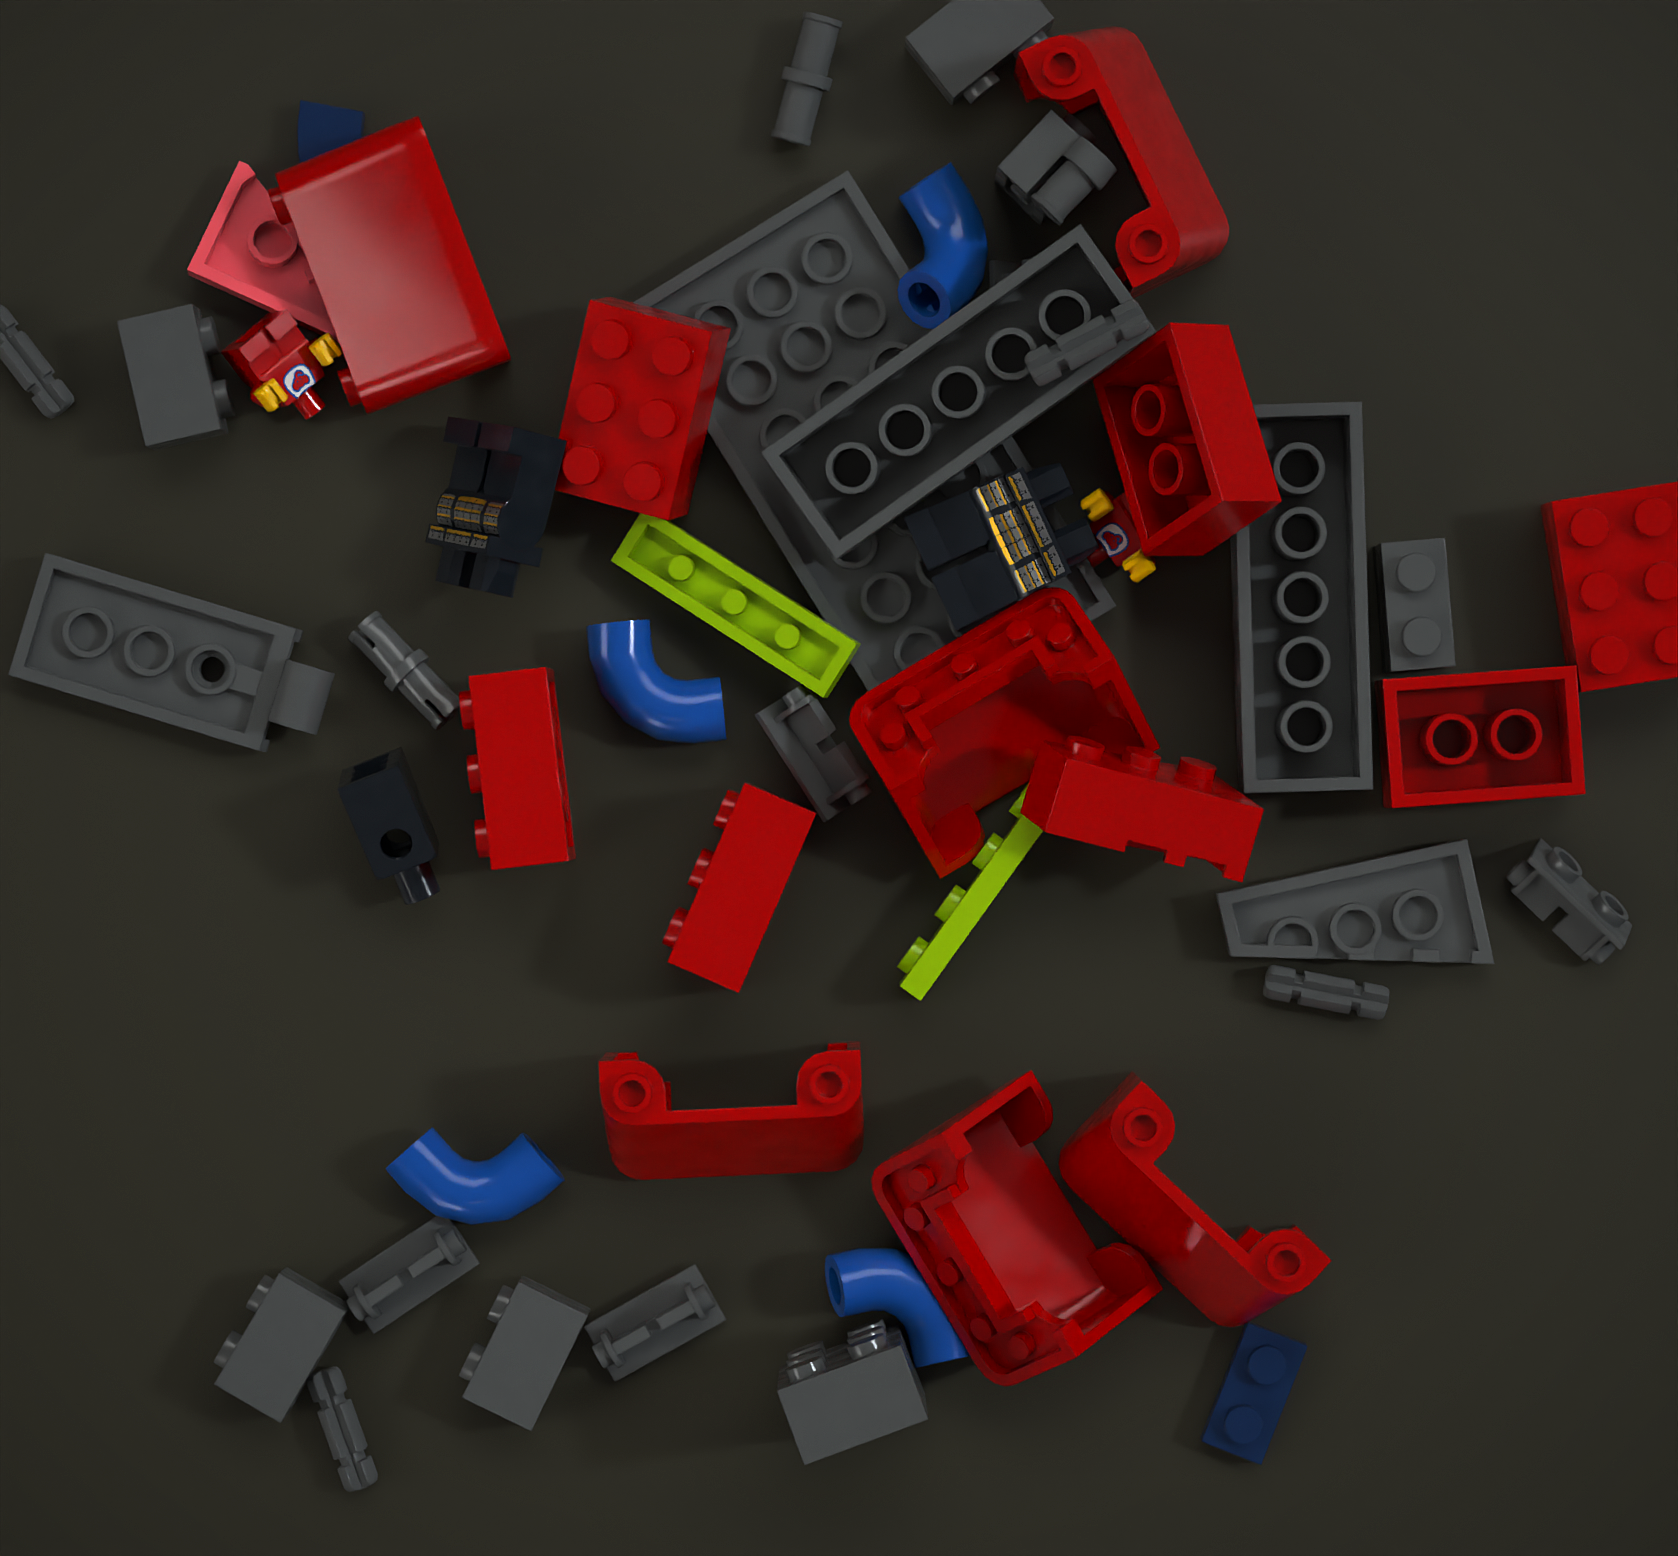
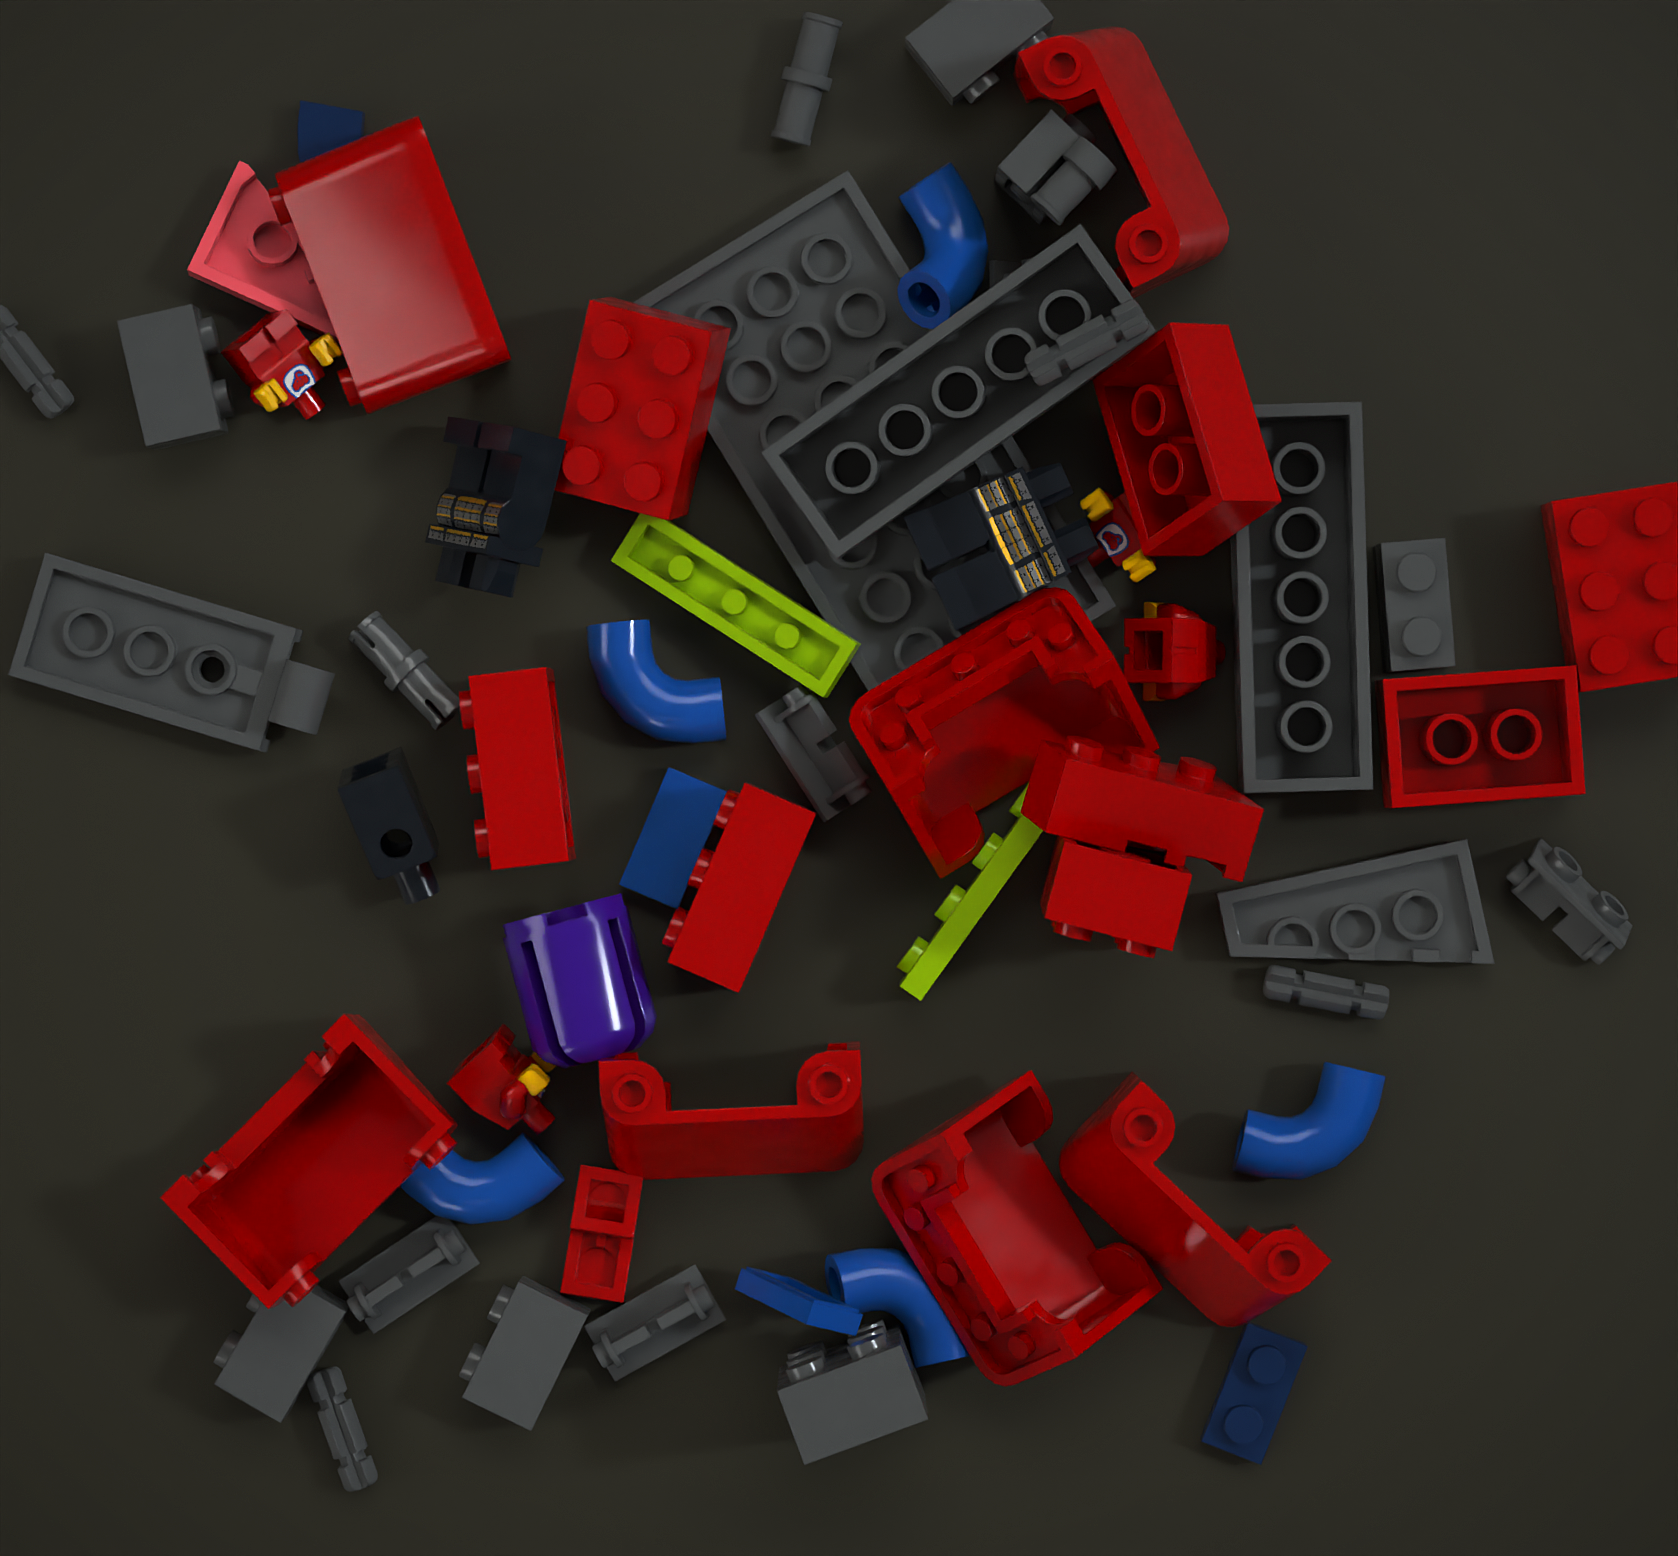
none -> red windscreen [160,1013,458,1309]
none -> red piece [447,1023,556,1135]
none -> dark purple cylinder [503,893,657,1068]
none -> red slope [560,1165,643,1304]
none -> blue tile [619,767,727,909]
none -> blue tile [735,1267,863,1336]
none -> red brick [1040,835,1192,958]
none -> red piece [1124,602,1226,701]
none -> blue cylinder [1232,1062,1386,1180]

